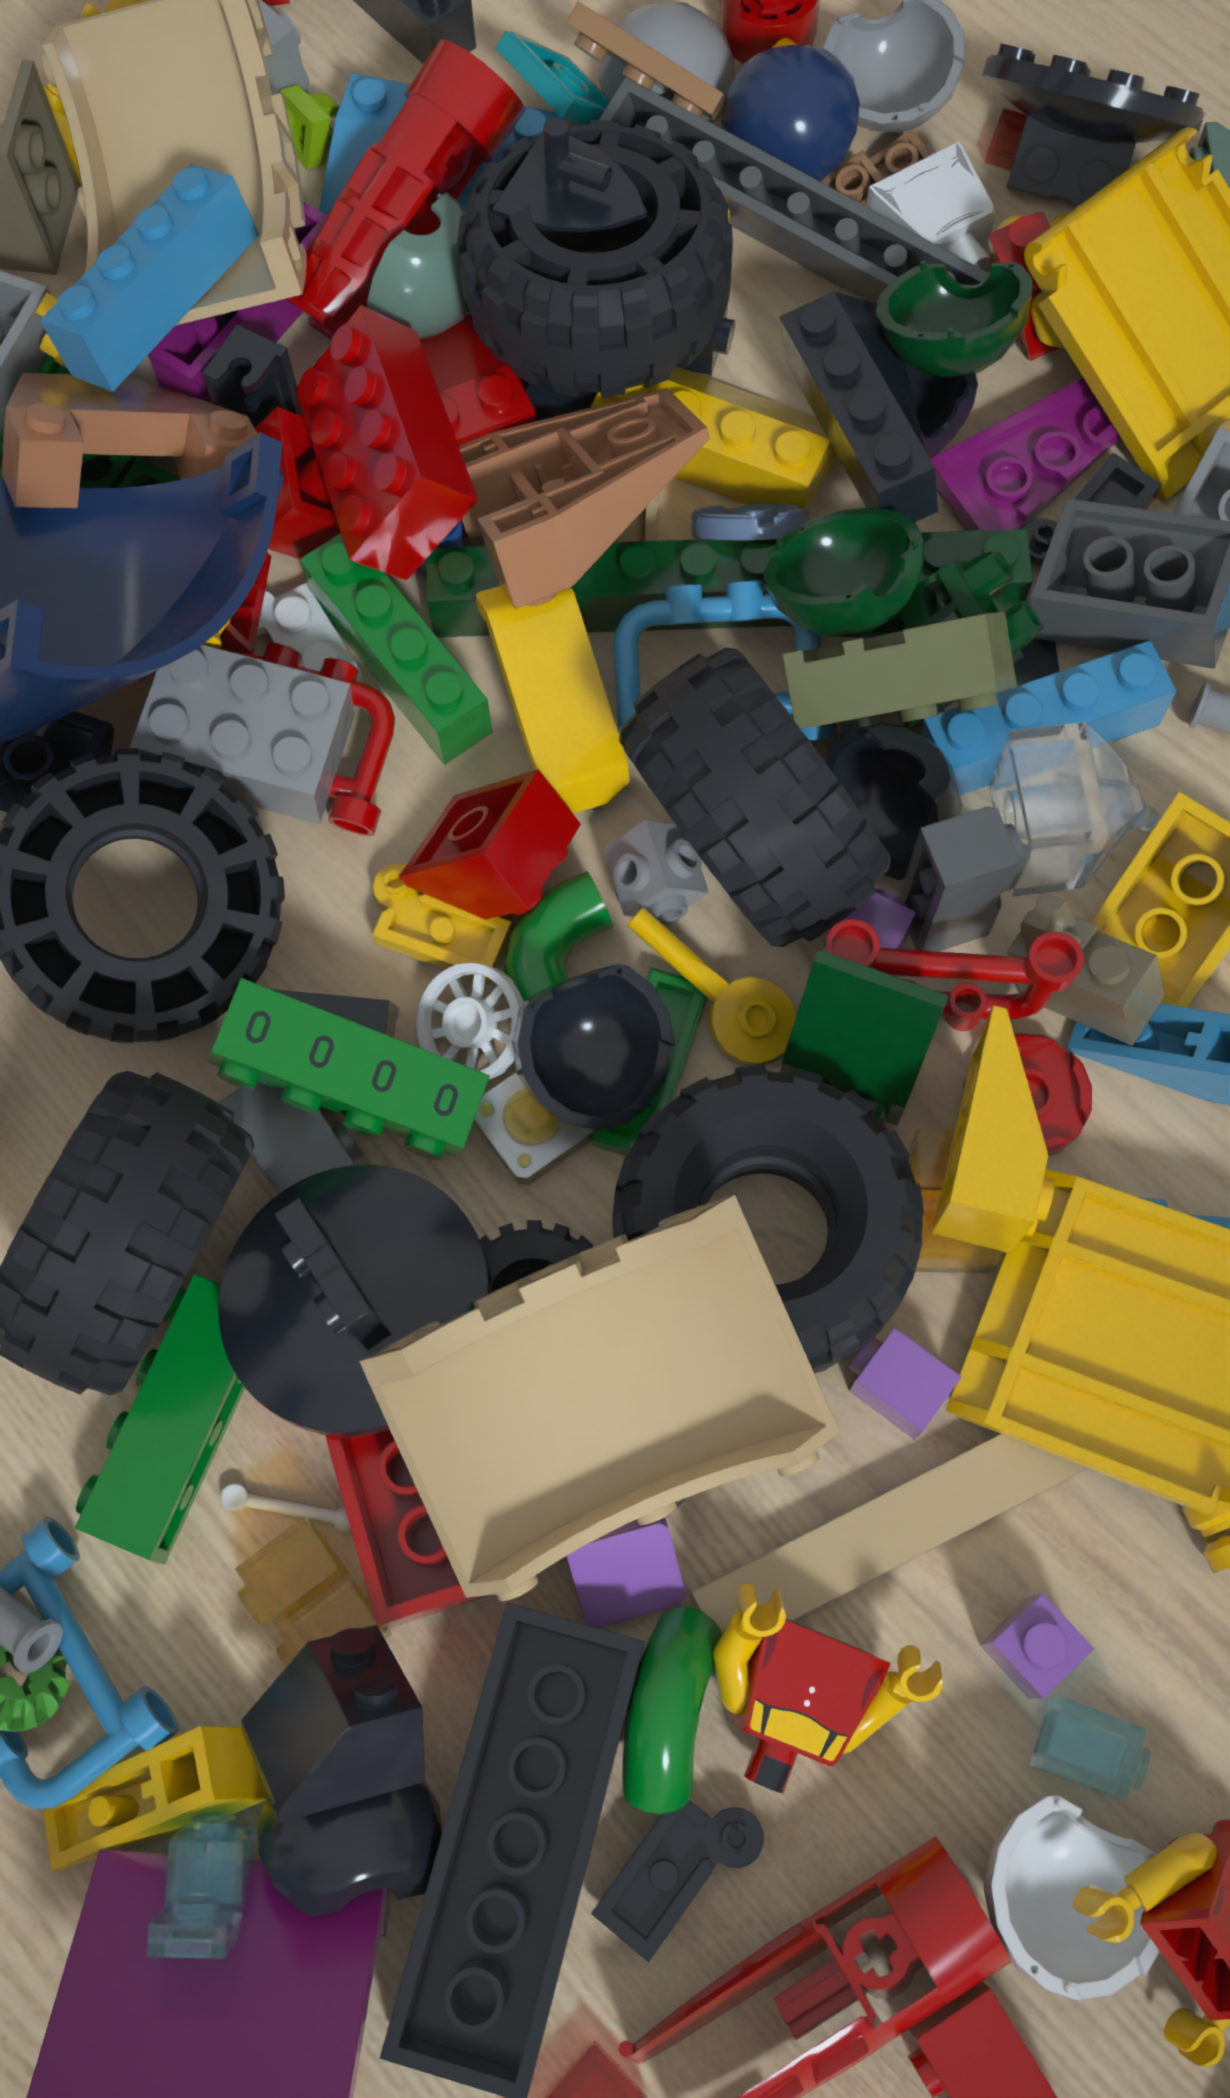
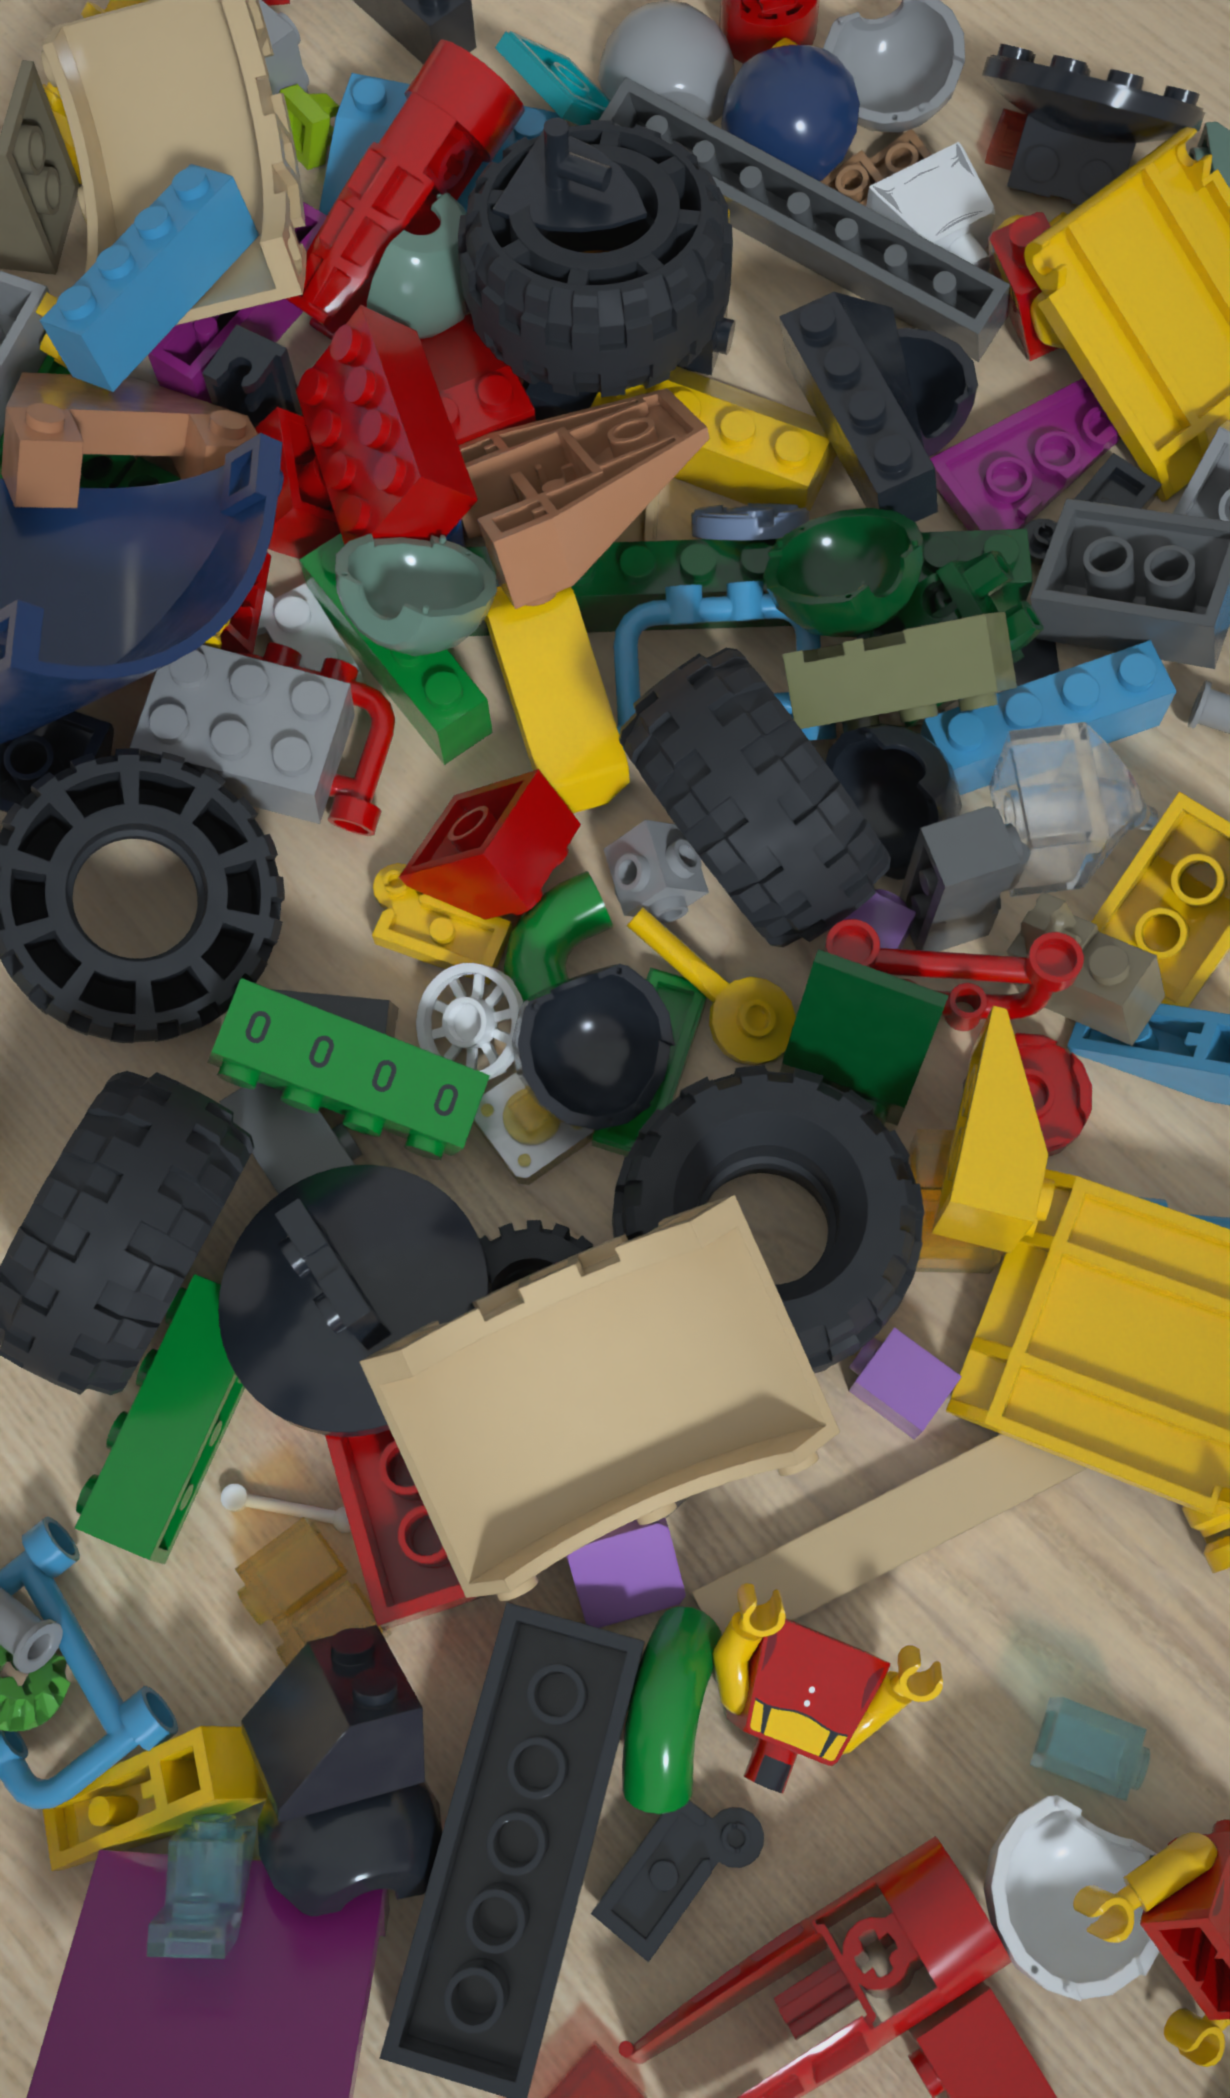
medium nougat plate [567,1,725,121] -> none
dark green cylinder [876,261,1033,378] -> none
medium lavender brick [979,1593,1094,1699] -> none
none -> sand green cylinder [335,534,497,656]

